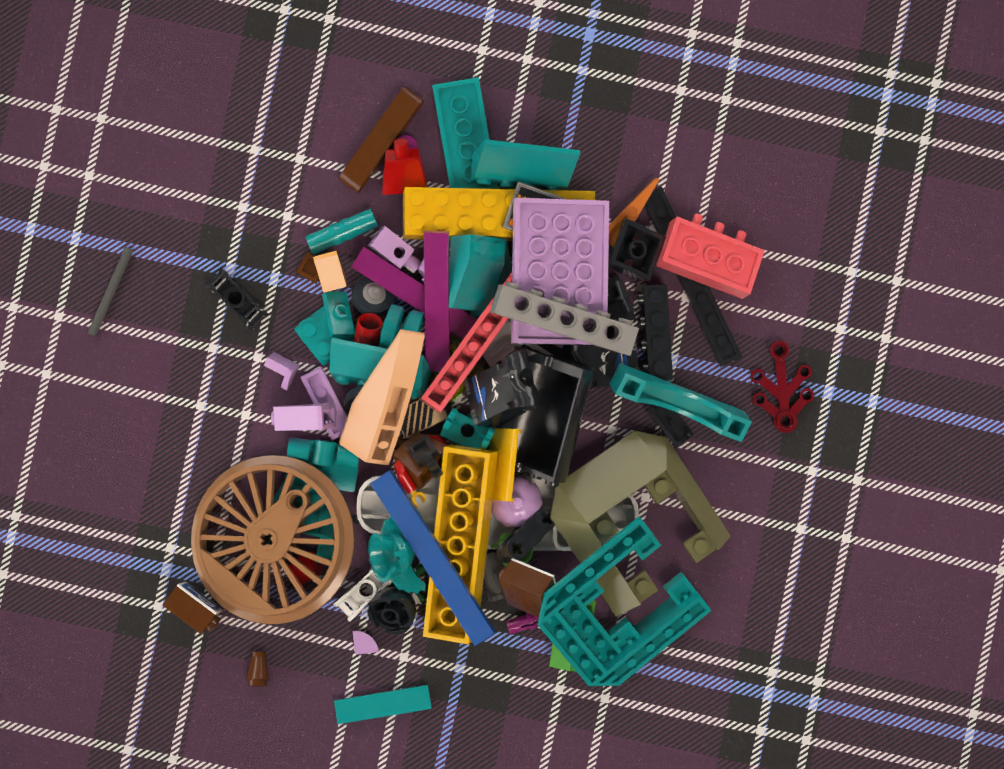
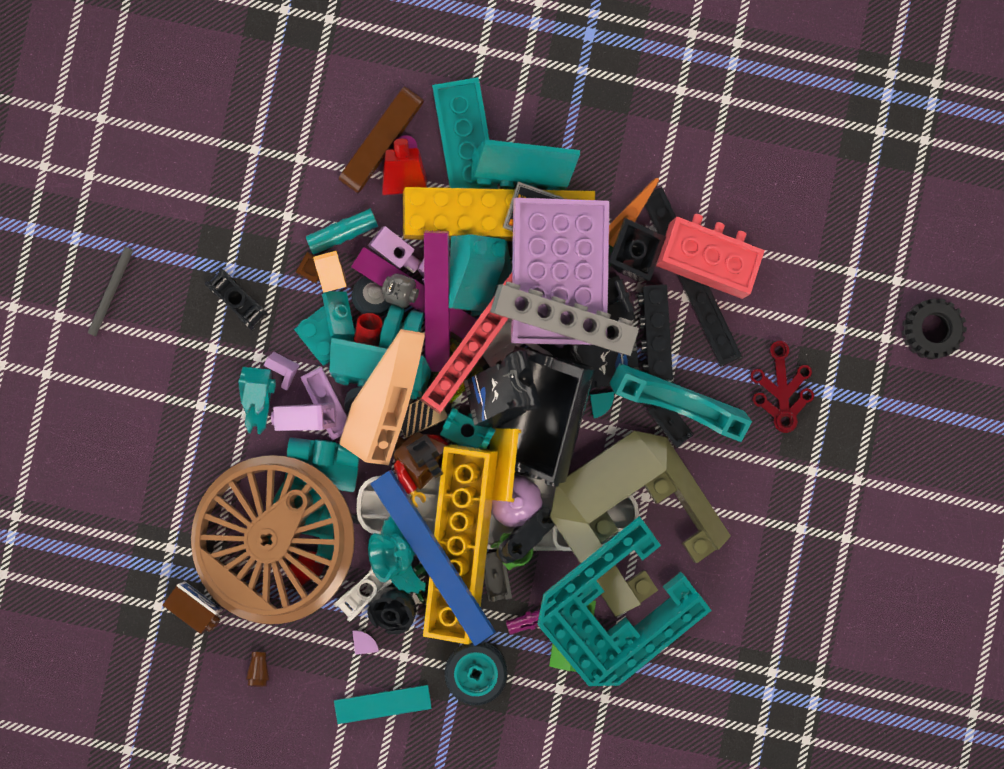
reddish brown piece [499,559,556,618] -> none
none -> teal piece [238,367,276,434]
none -> dark grey head [382,273,419,308]
none -> wheel [445,642,508,705]
none -> teal tile [590,392,614,419]
none -> black tyre [902,298,967,359]

